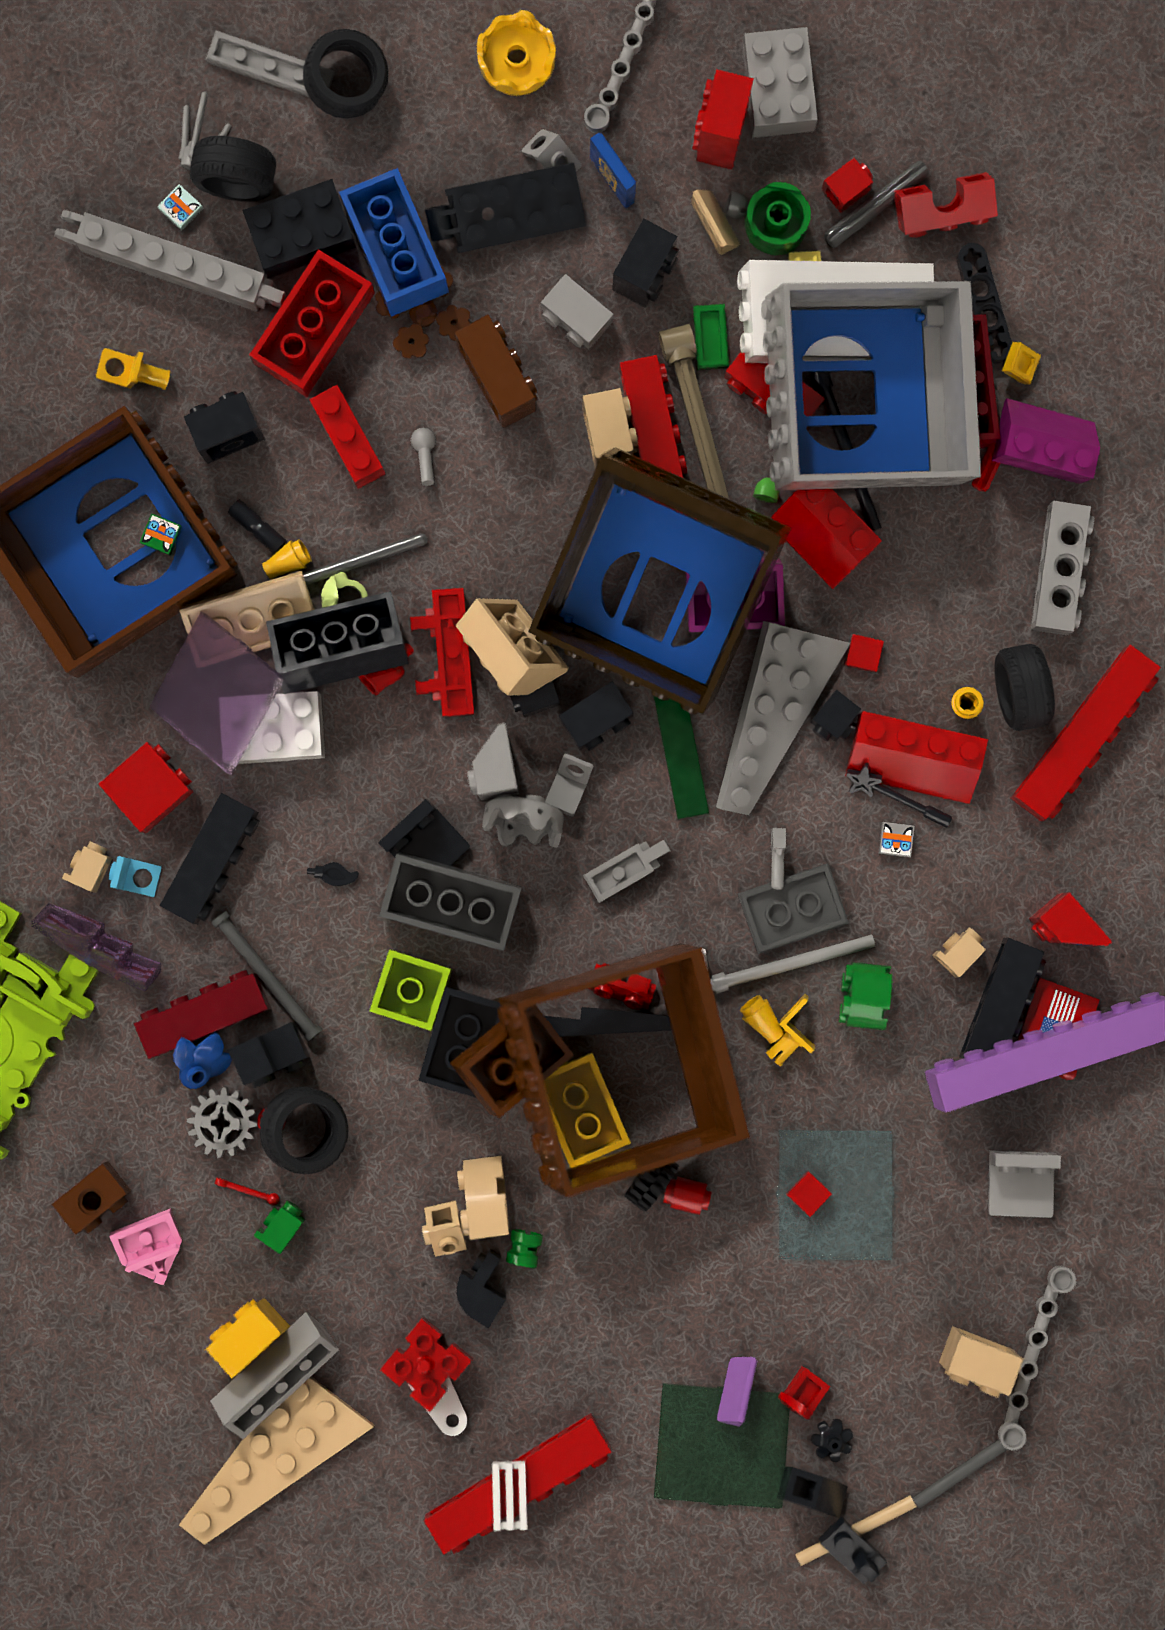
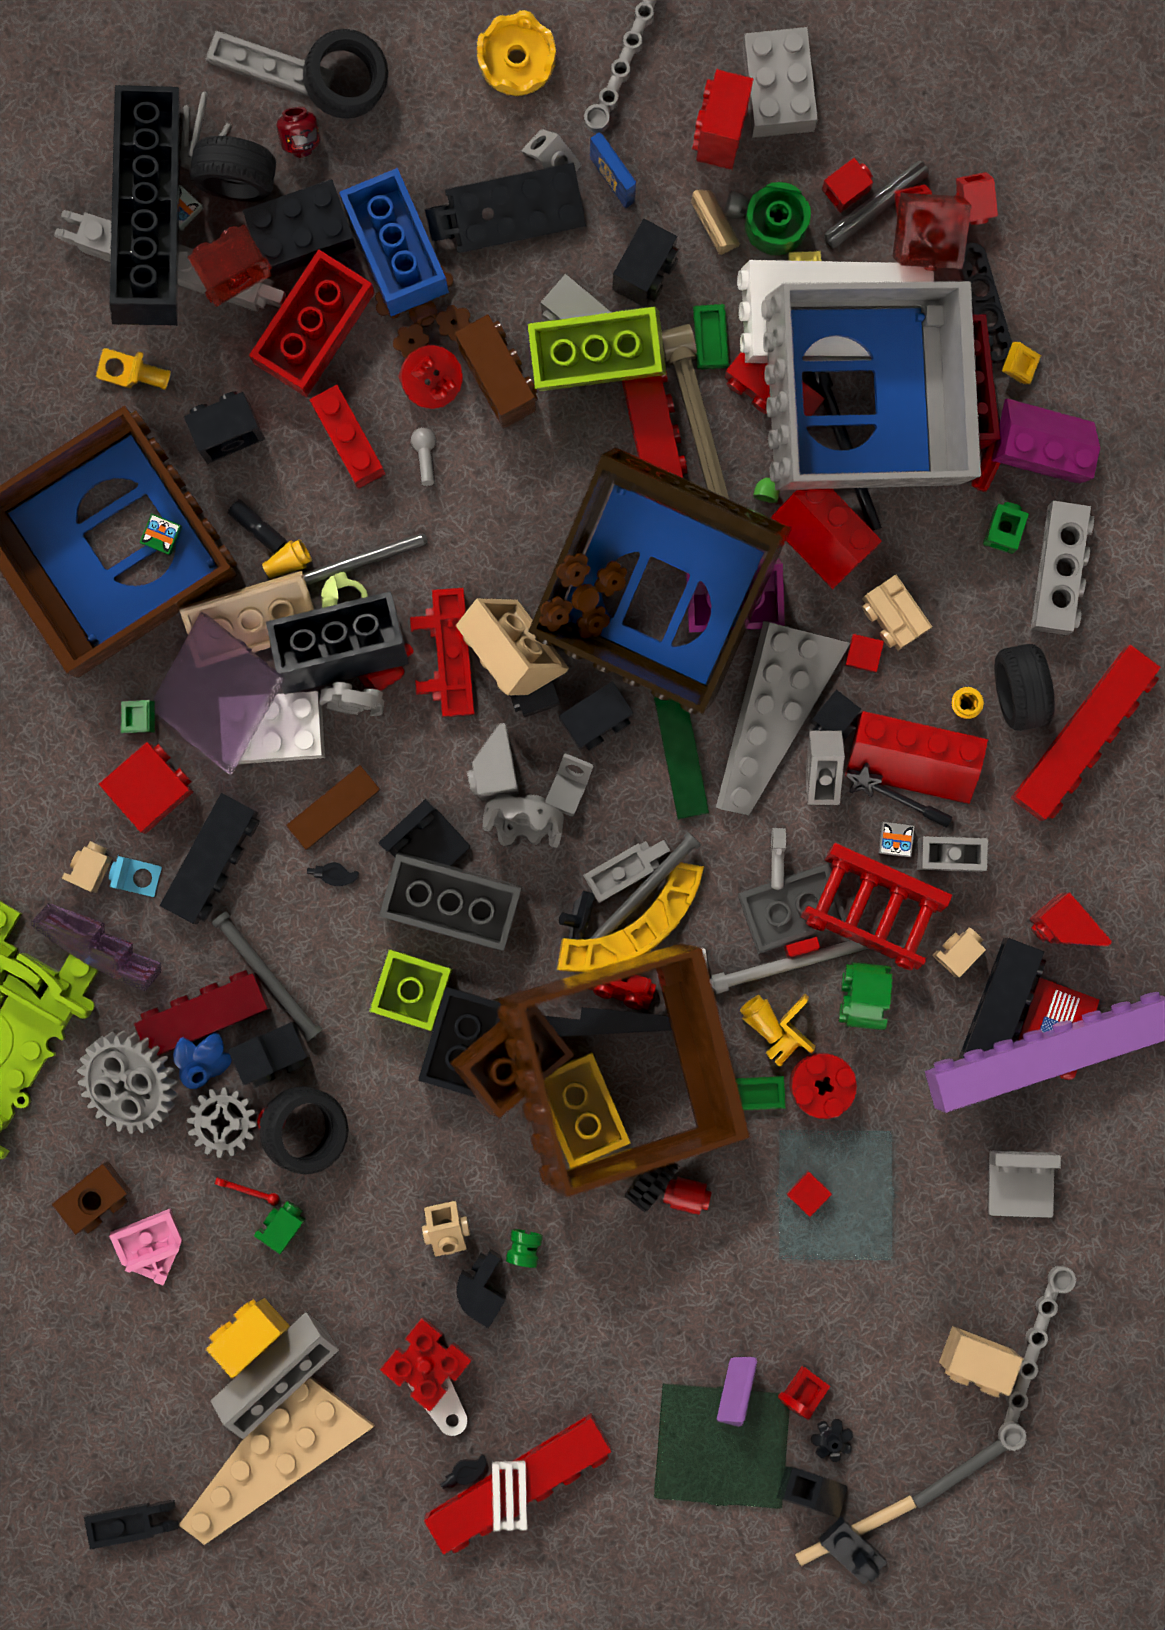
tan brick [457,1156,509,1240] -> none
tan brick [583,388,638,469] -> none
none -> light grey gear [77,1031,178,1134]
none -> black hinge [84,1500,179,1550]
none -> black brick [109,85,181,326]
none -> green tile [121,700,155,734]
none -> clear red brick [188,225,272,307]
none -> dark red head [276,107,321,158]
none -> reddish brown tile [286,765,380,850]
none -> light grey plate [319,682,385,716]
none -> red plate [398,345,463,409]
none -> black piece [440,1454,486,1489]
none -> lime brick [528,307,666,391]
none -> reddish brown plant [539,553,627,639]
none -> yellow tile [557,862,704,972]
none -> black piece [559,891,595,940]
none -> dark grey bar [585,832,702,939]
none -> green tile [735,1076,785,1110]
none -> red tile [784,937,820,958]
none -> red brick [789,1052,857,1119]
none -> red fence [800,843,952,970]
none -> light grey brick [806,731,844,805]
none -> tan brick [862,574,932,651]
none -> clear red brick [892,193,972,271]
none -> light grey brick [917,836,988,872]
none -> green brick [982,502,1029,554]

